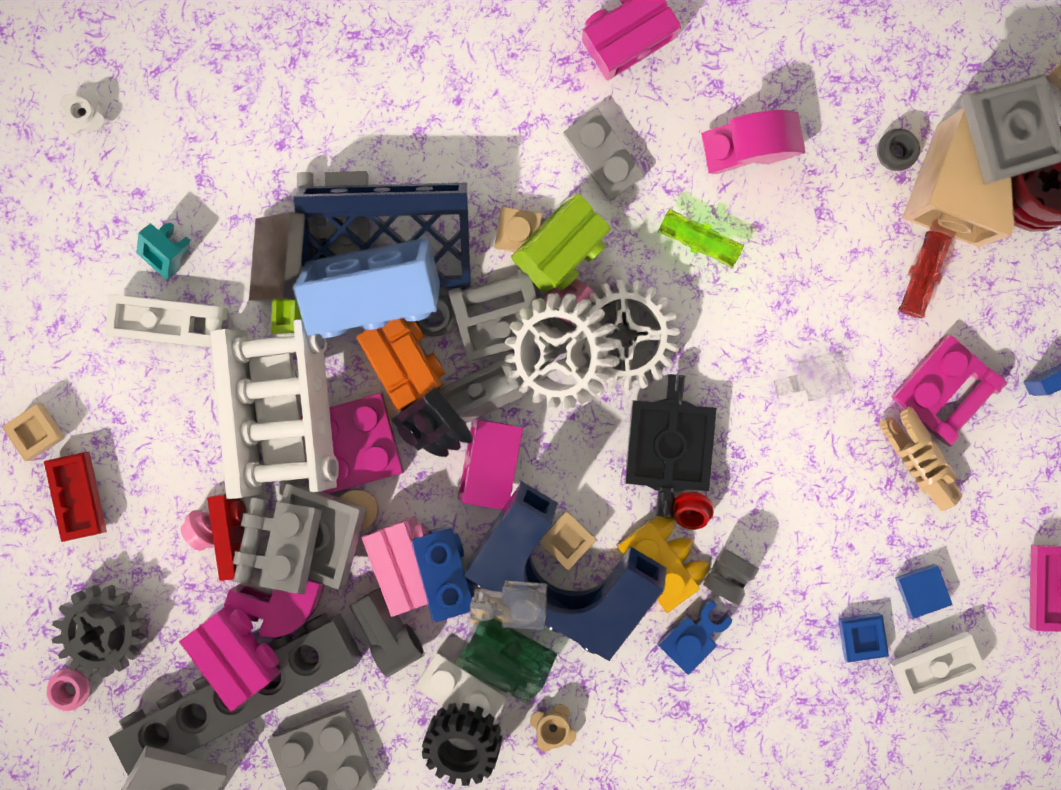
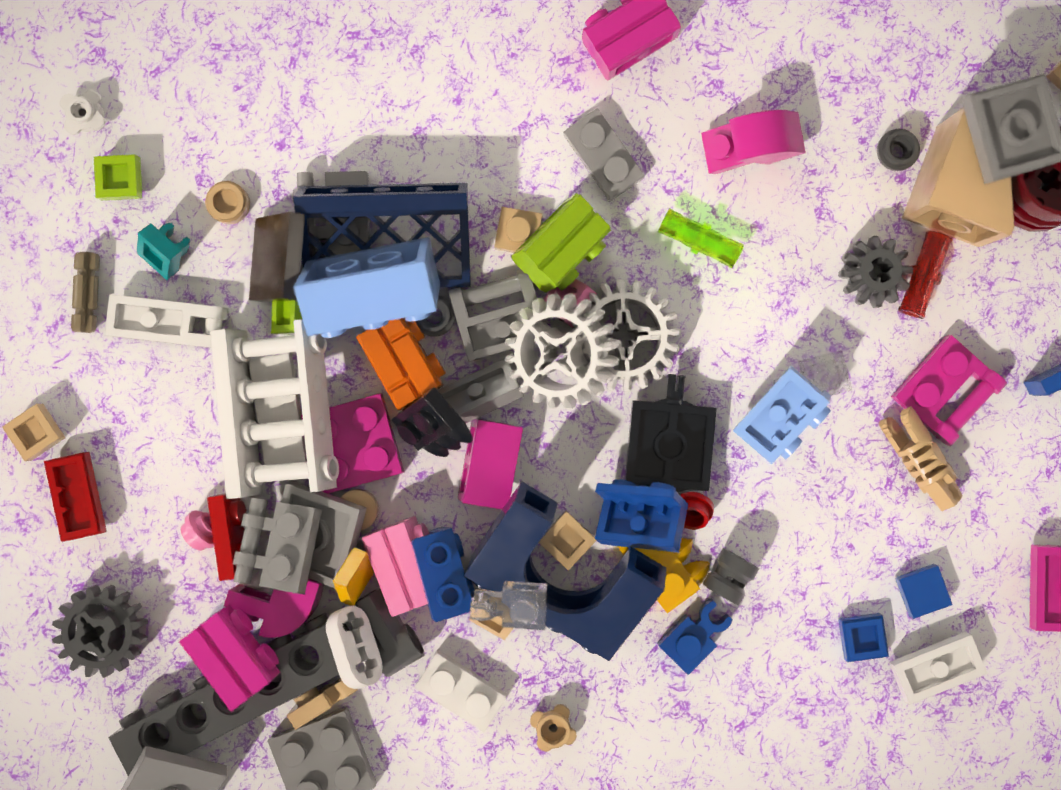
bright pink plate [47,668,90,711] -> none
black tyre [422,703,503,786] -> none
clear green brick [454,613,557,704] -> none
none -> dark tan axle [71,252,100,333]
none -> lime plate [94,154,143,201]
none -> tan tile [205,181,250,224]
none -> tan plate [286,678,358,730]
none -> white beam [326,606,383,689]
none -> yellow tile [333,547,374,606]
none -> blue bracket [595,479,688,553]
none -> light blue bracket [733,366,831,464]
none -> dark grey gear [838,236,914,308]

